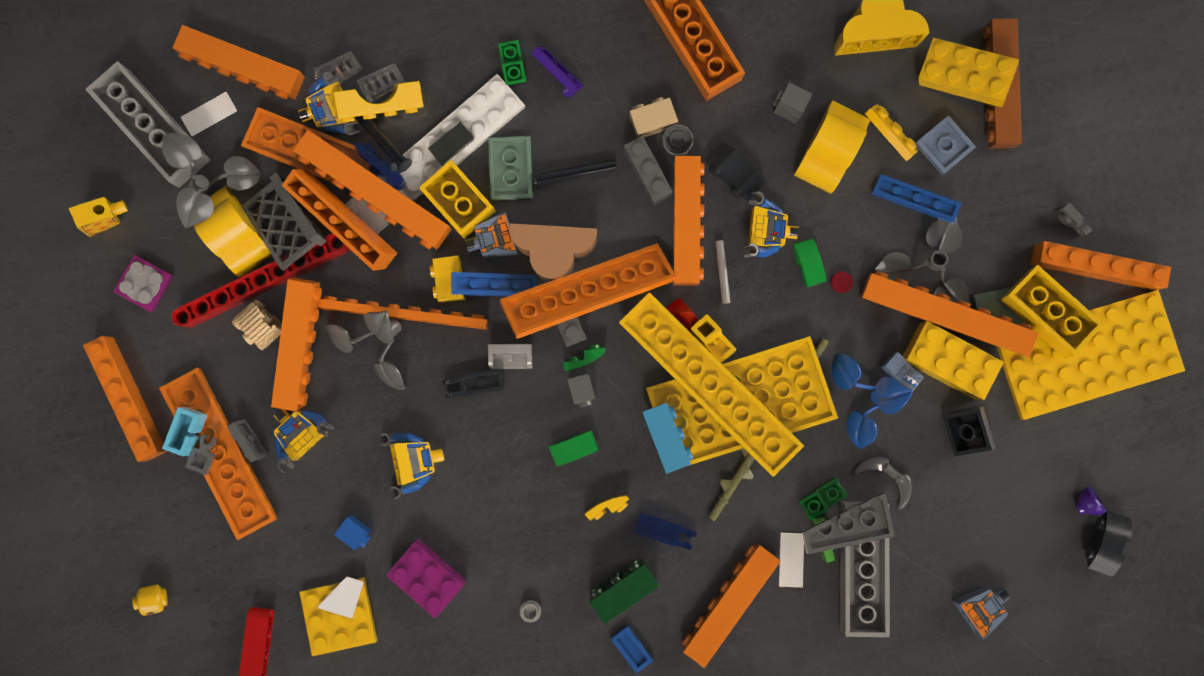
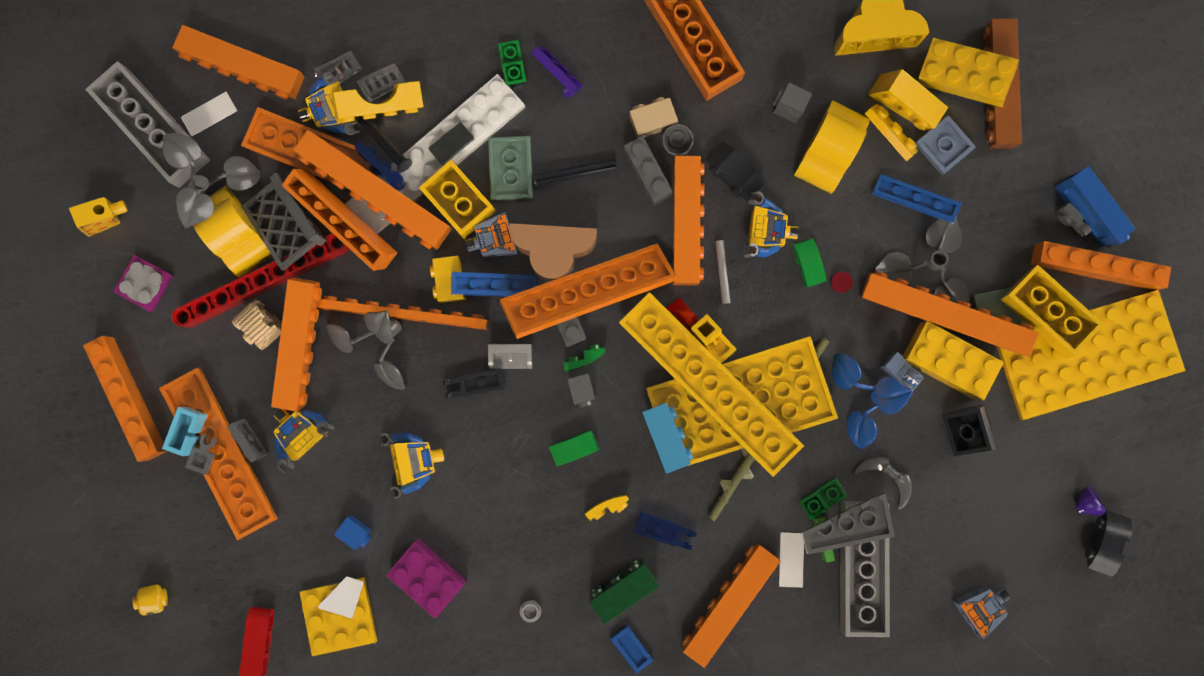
none -> yellow wedge [868,69,948,130]
none -> blue piece [1054,166,1135,248]

